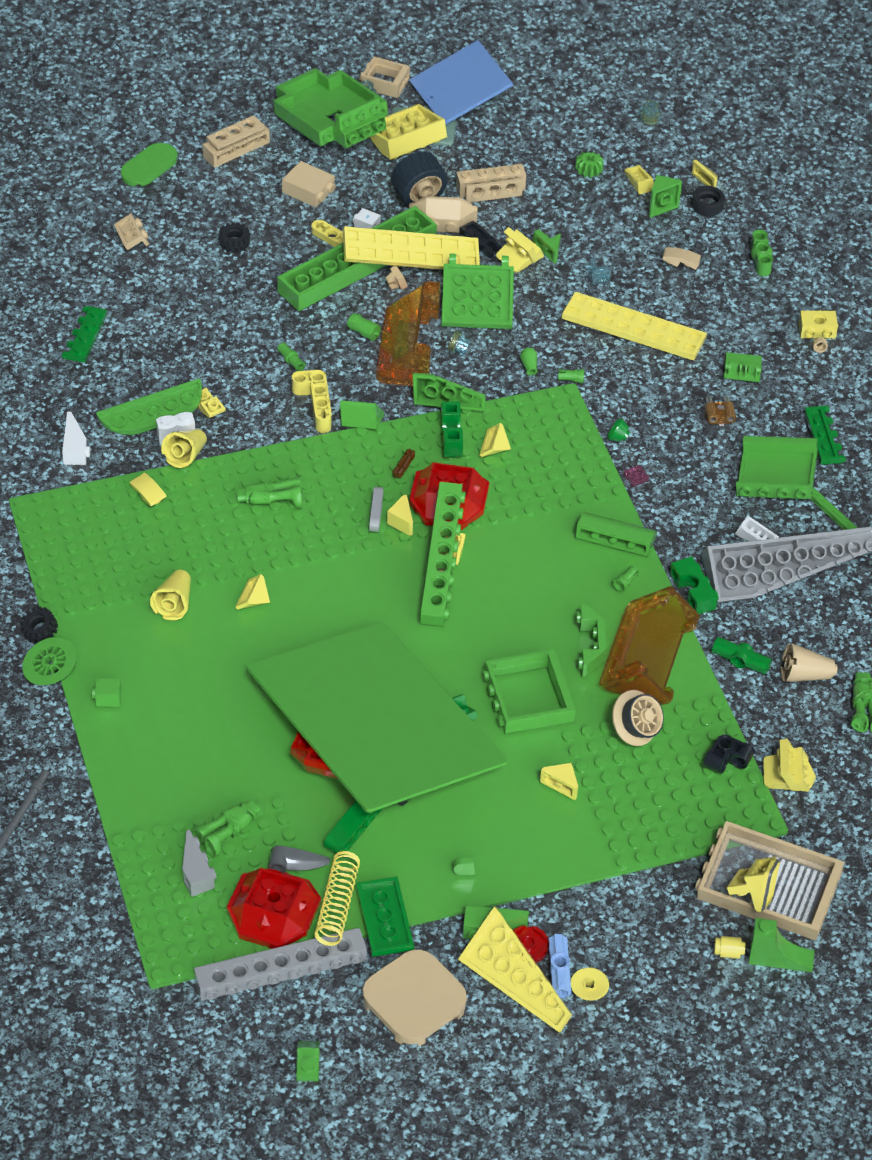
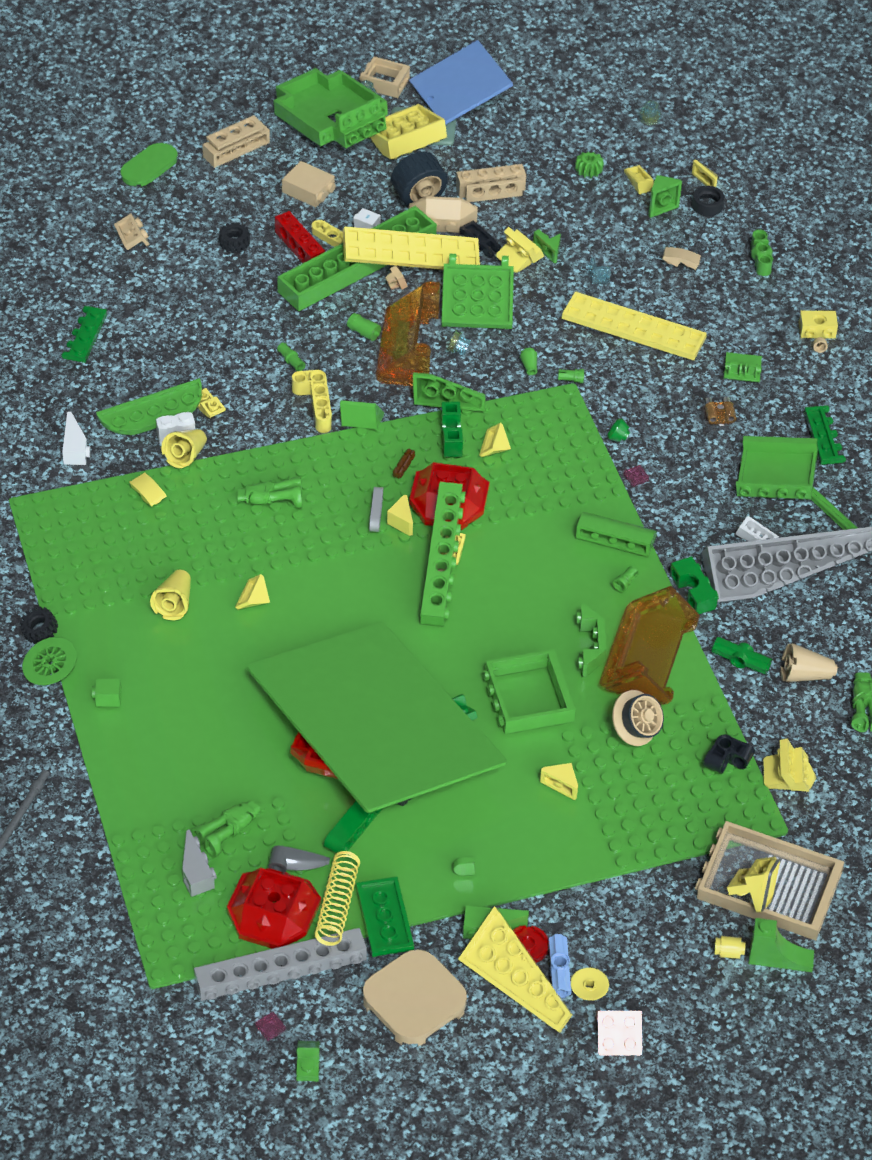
none -> clear pink tile [255,1012,286,1041]
none -> red brick [275,211,325,263]
none -> bracket [596,1011,642,1055]

